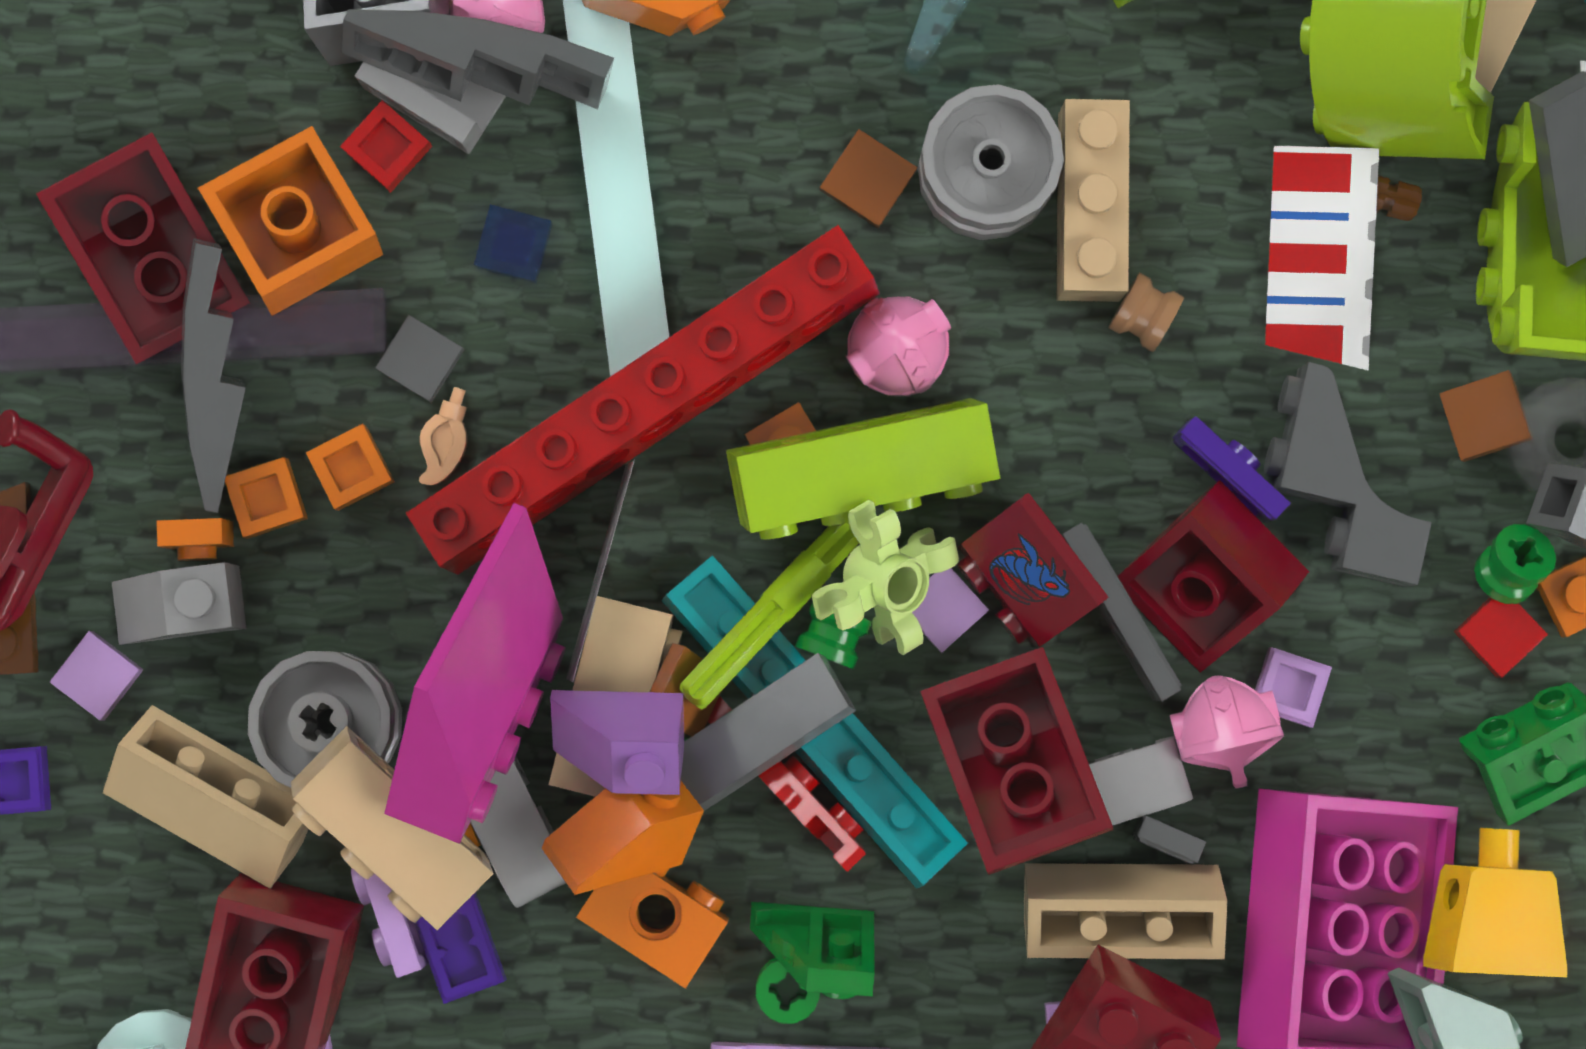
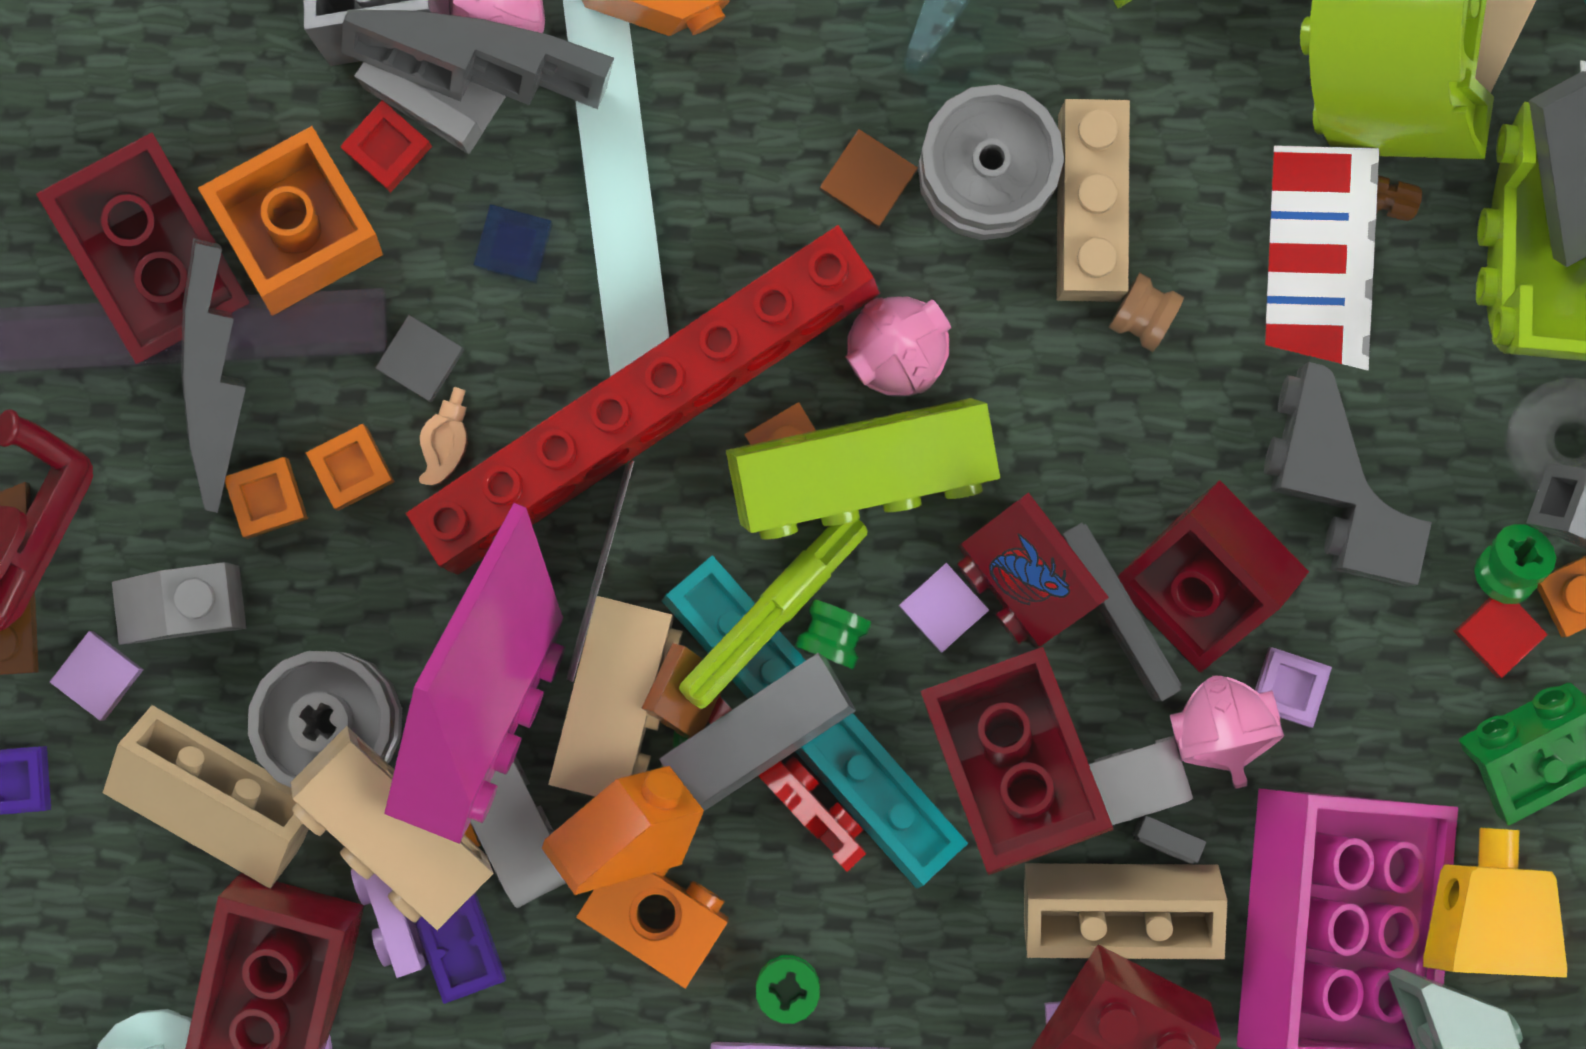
orange plate [157,518,234,561] -> none
medium lavender slope [550,690,684,795] -> none
green wing [750,902,875,999] -> none
yellowish green pin [812,500,959,655] -> none
dark purple plate [1172,416,1291,523] -> none
dark orange piece [1439,370,1533,462] -> none

